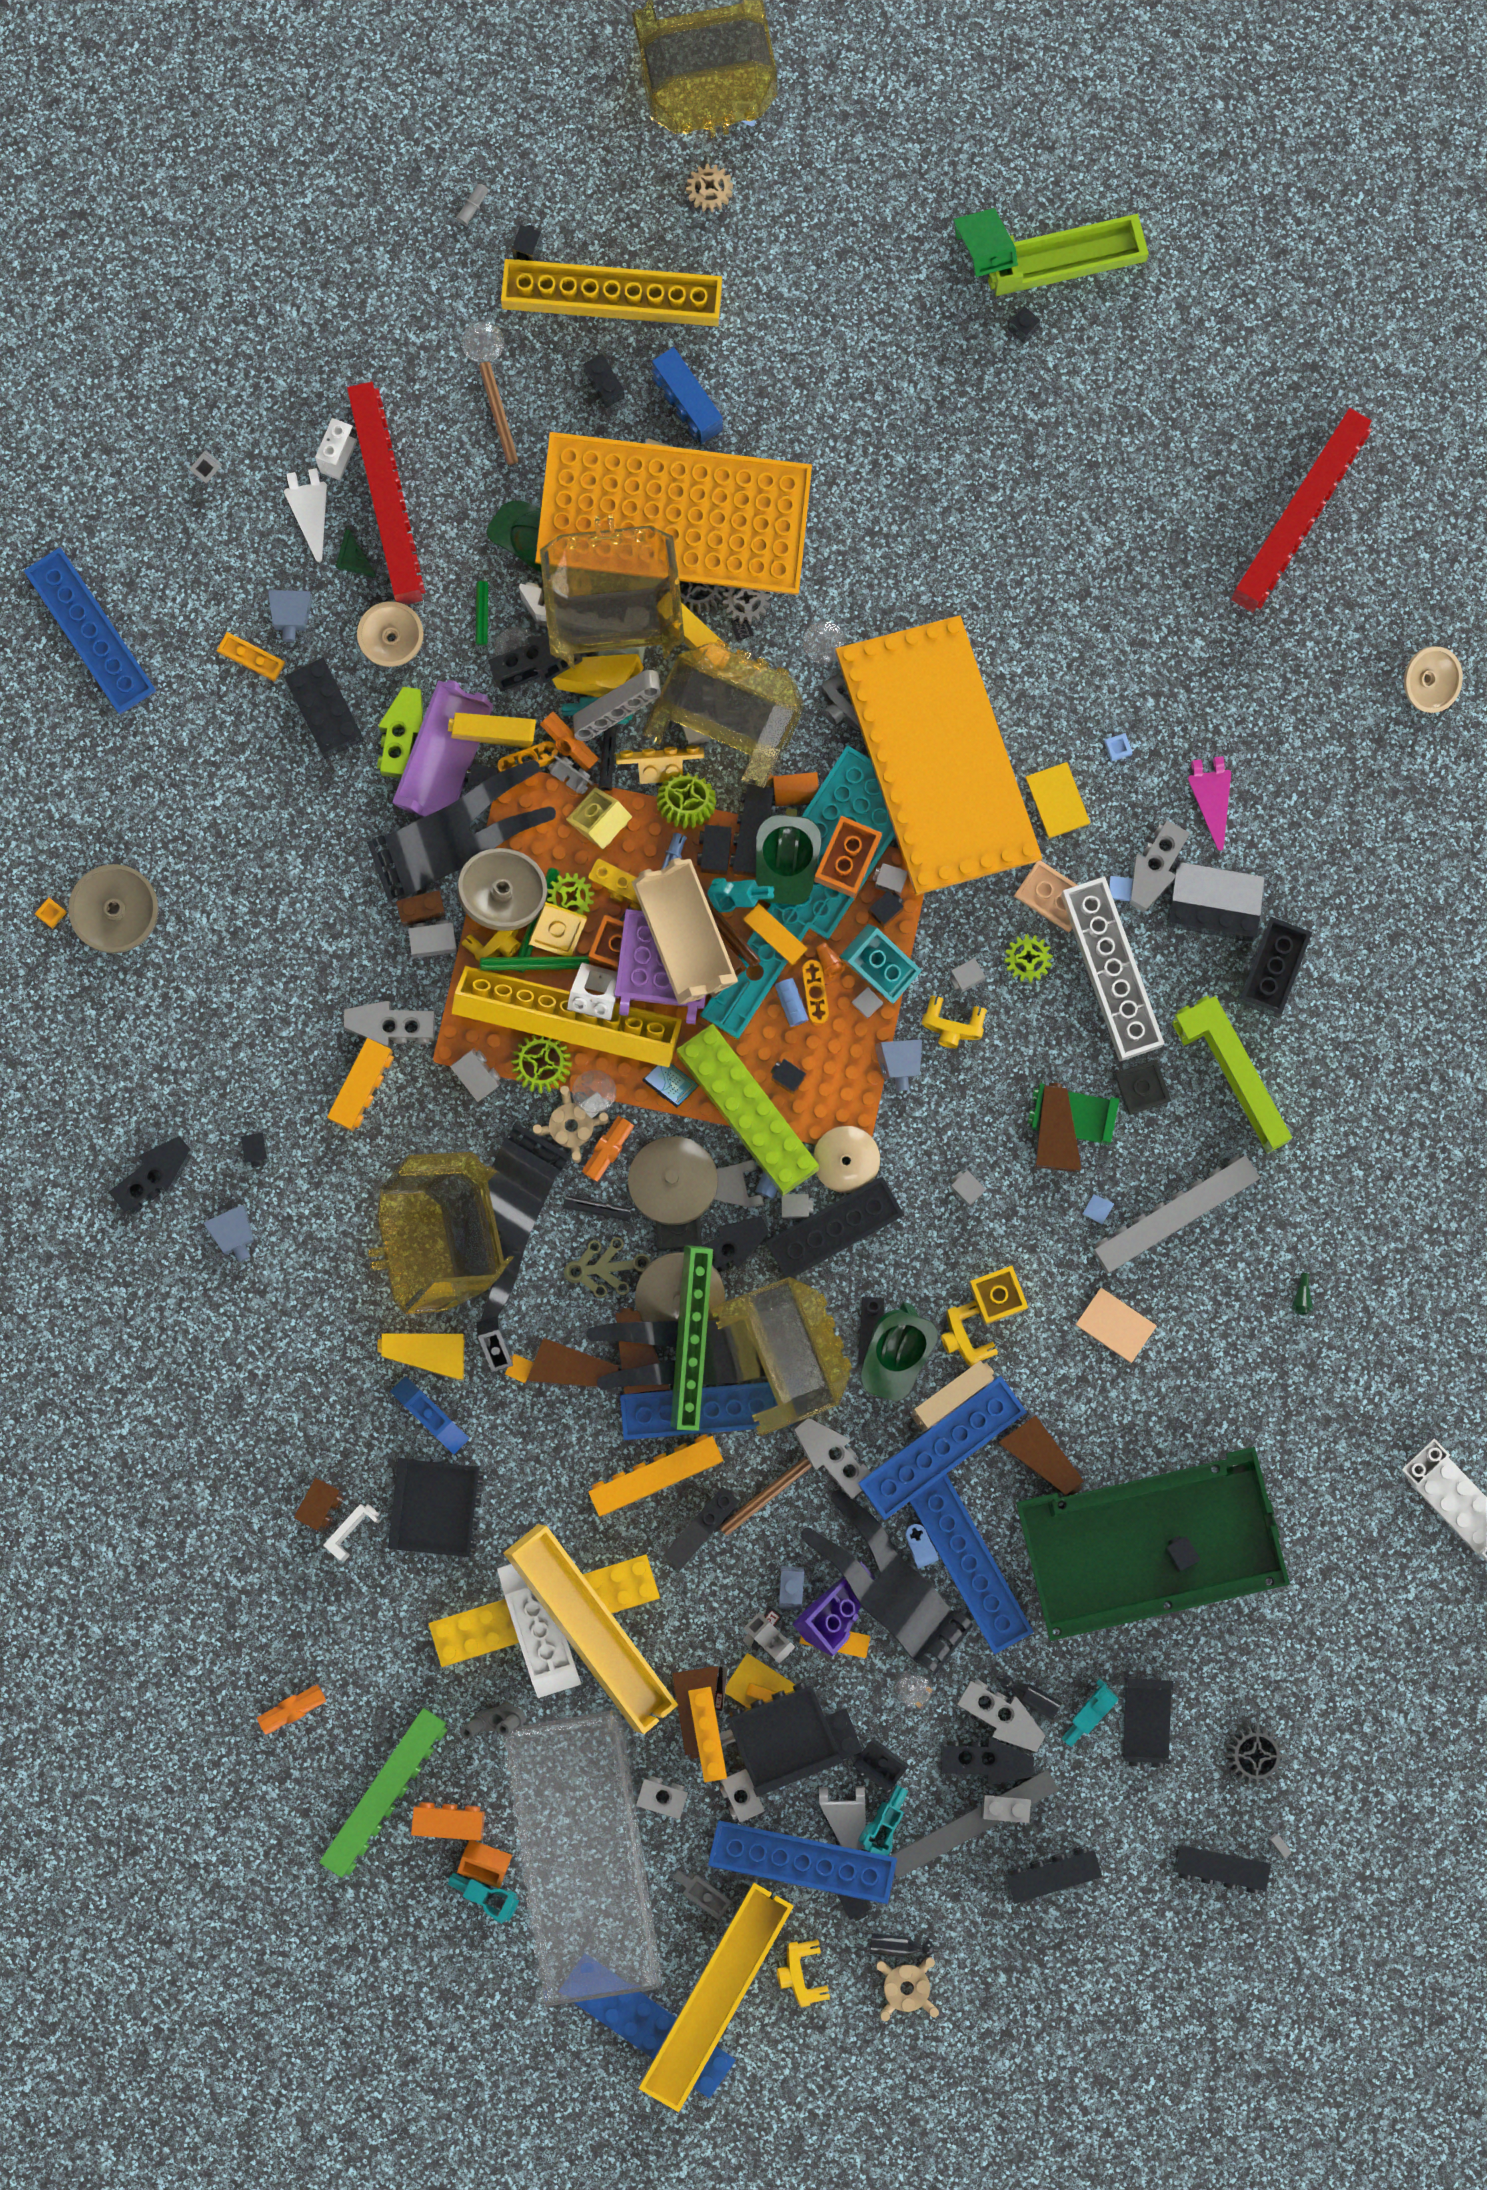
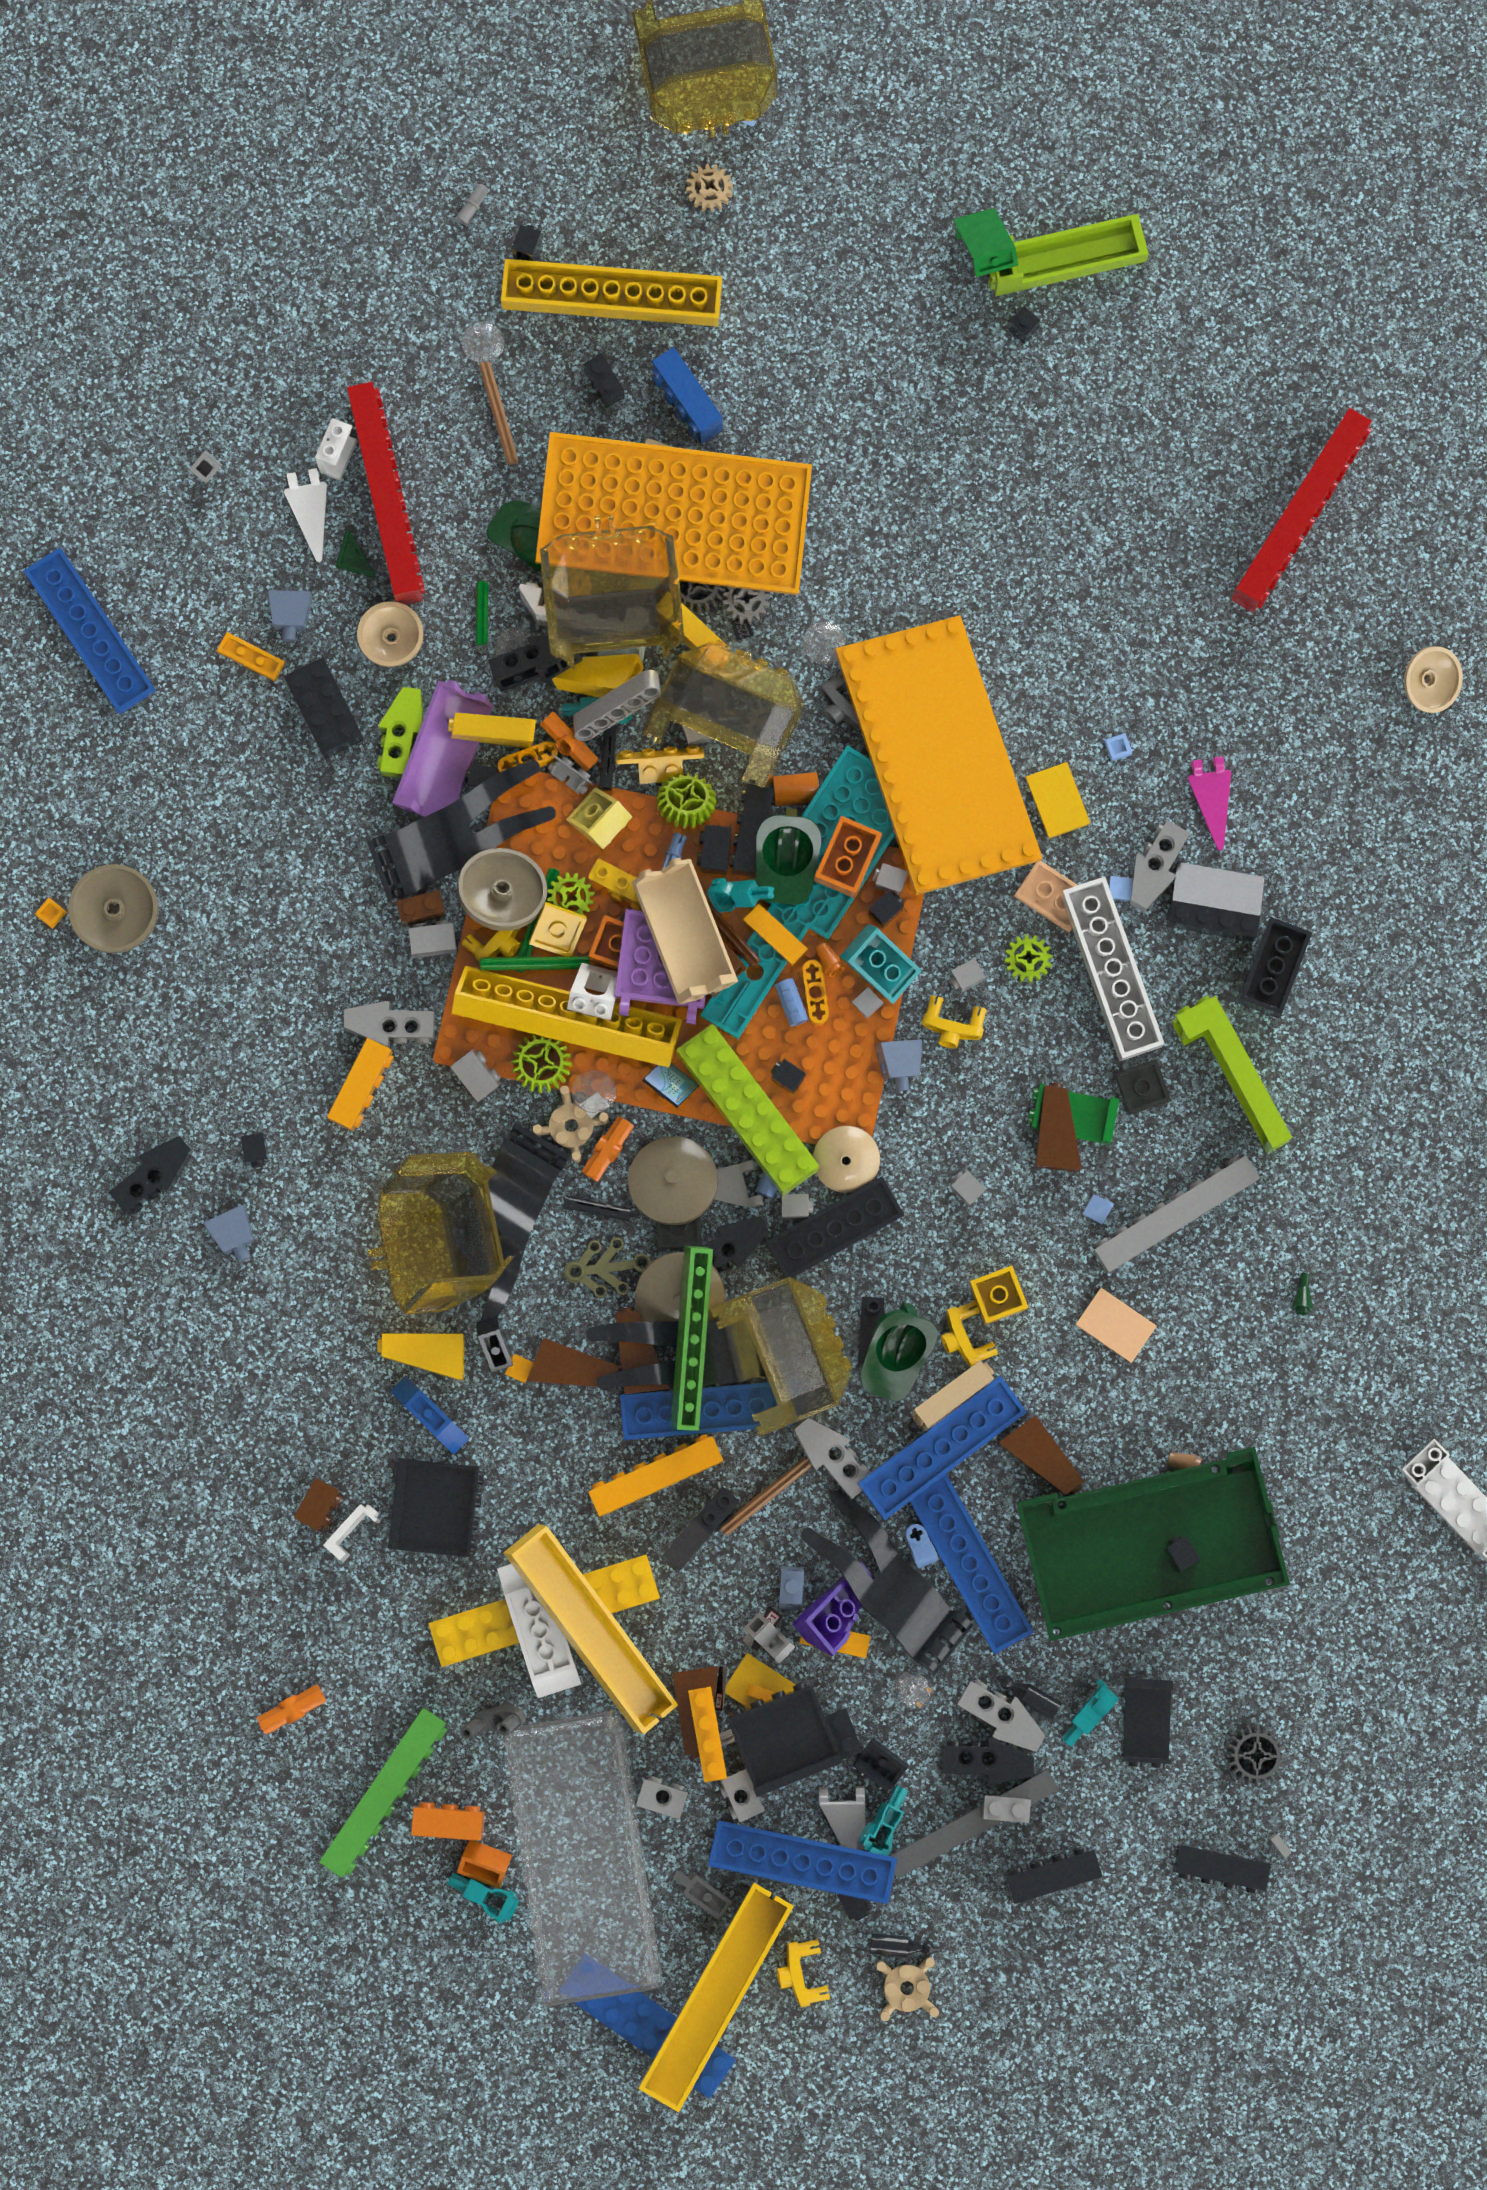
none -> medium nougat cone [1168,1452,1202,1470]

